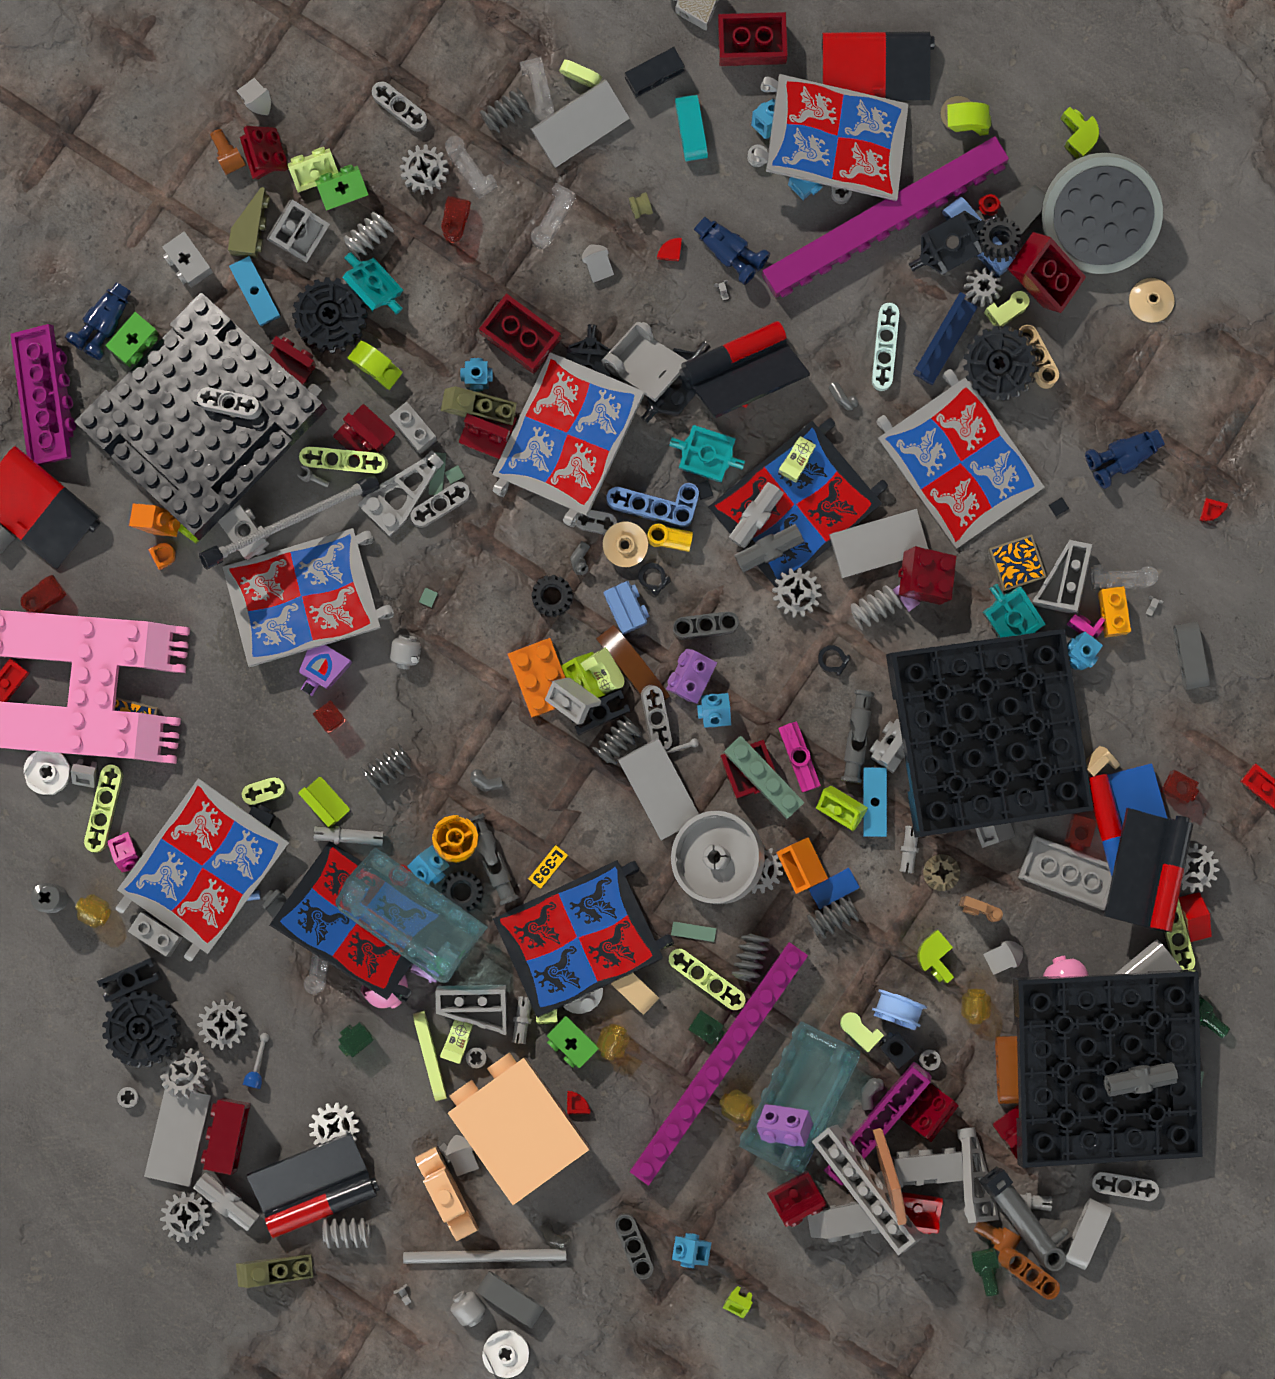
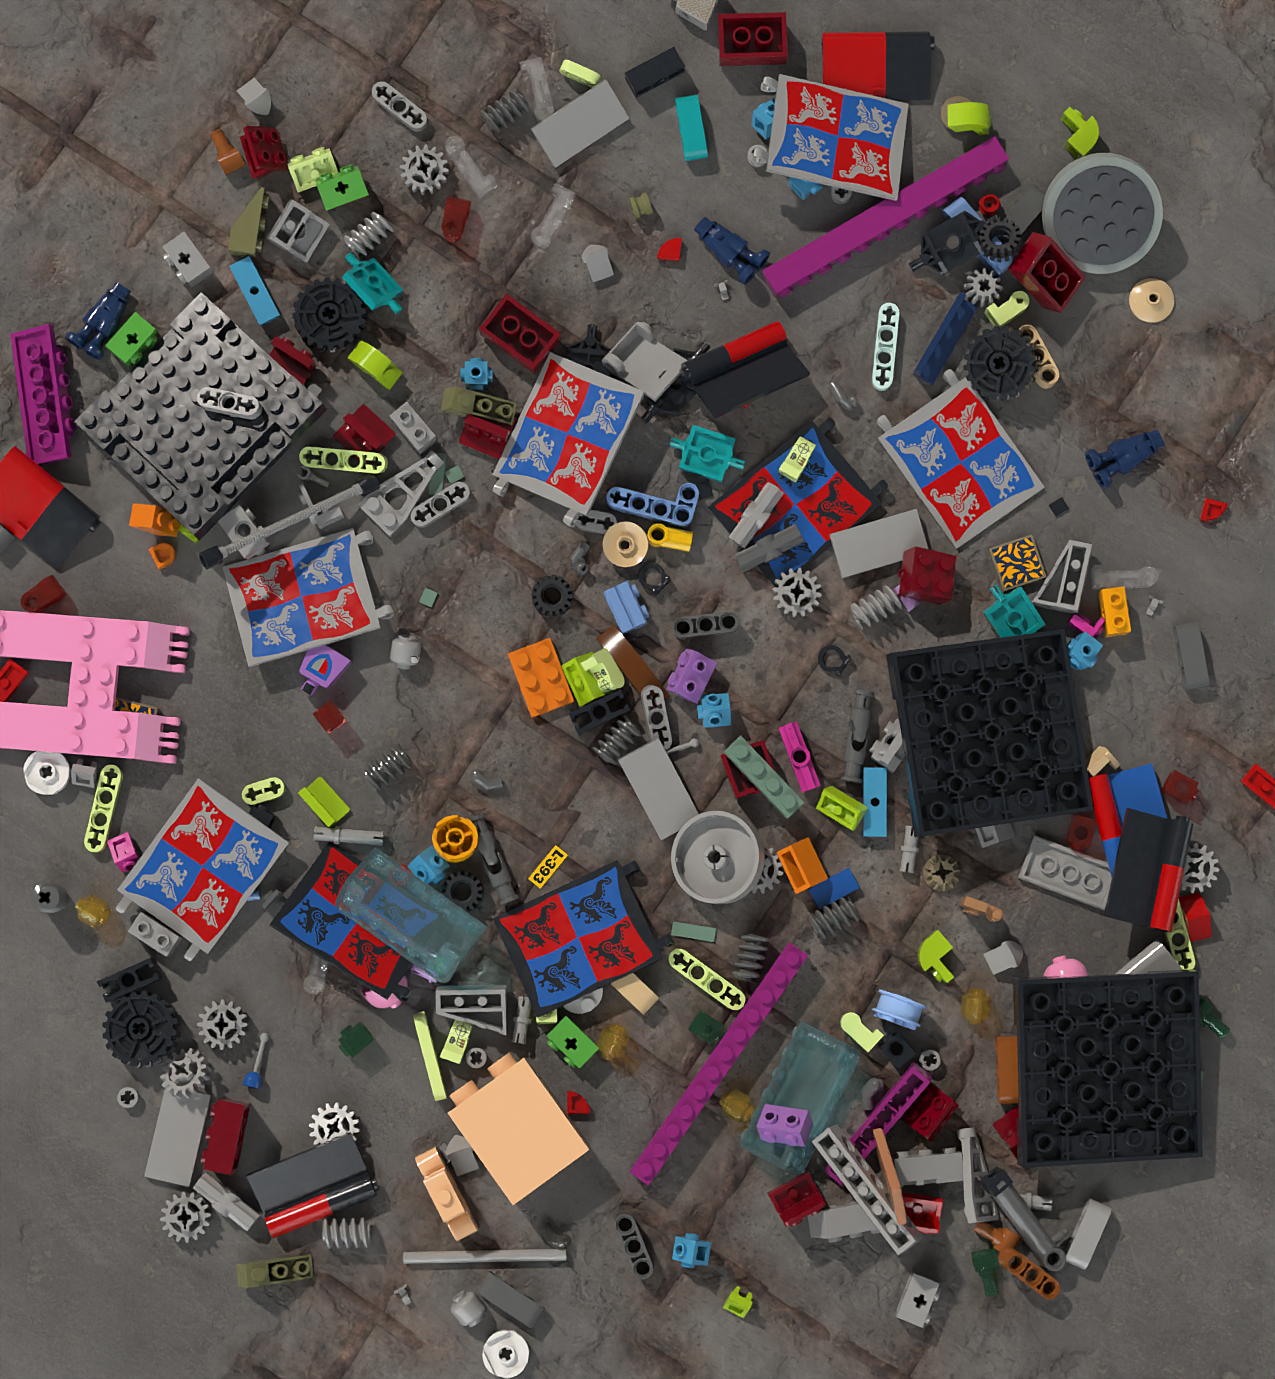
light grey panel [545,677,601,724] -> none
light grey beam [1090,1171,1159,1201] -> none
dark grey piece [1104,1062,1178,1097] -> none
none -> light grey bracket [298,484,345,529]
none -> light grey brick [894,1271,941,1328]

